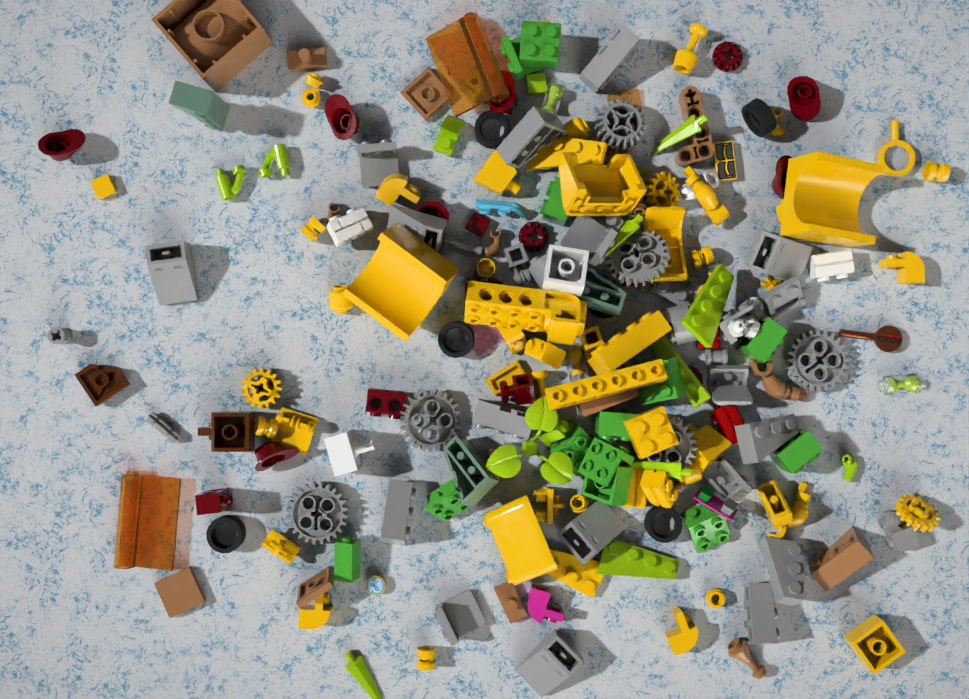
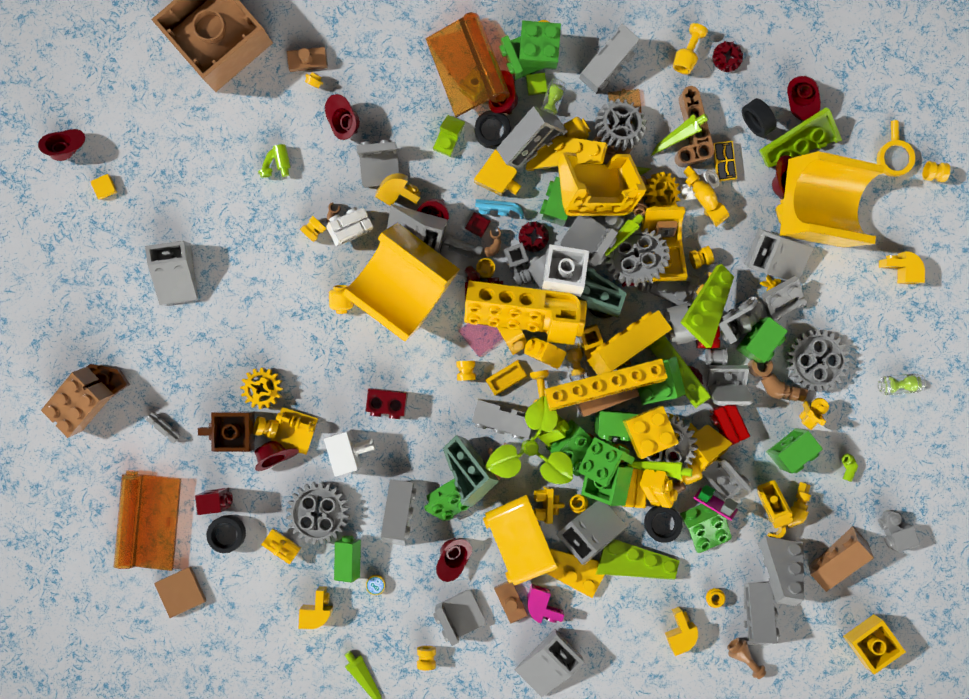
light grey bush [47,327,73,345] -> none
sand green wedge [169,80,230,130] -> none
lime plant [215,165,247,201] -> none
medium nougat tile [296,566,334,608] -> none
yellow plate [301,88,321,108] -> none
light grey gear [399,389,461,452] -> none
medium nougat tile [400,67,454,122] -> none
black tyre [438,321,475,358] -> none
dark red brick [499,373,535,405] -> none
white arm [728,318,760,340] -> none
light grey wedge [734,414,799,465] -> none
yellow arm [771,107,785,137] -> none
white brick [808,249,855,282] -> none
copper piece [839,326,902,352] -> none
yellow gear [895,493,941,532] -> none
none -> medium nougat piece [41,367,114,438]
none -> dark red piece [436,538,472,582]
none -> yellow wheel [456,361,476,381]
none -> dark red arm [465,266,481,282]
none -> tile [655,221,678,238]
none -> lime wing [759,107,842,168]
none -> yellow hips [799,398,829,430]

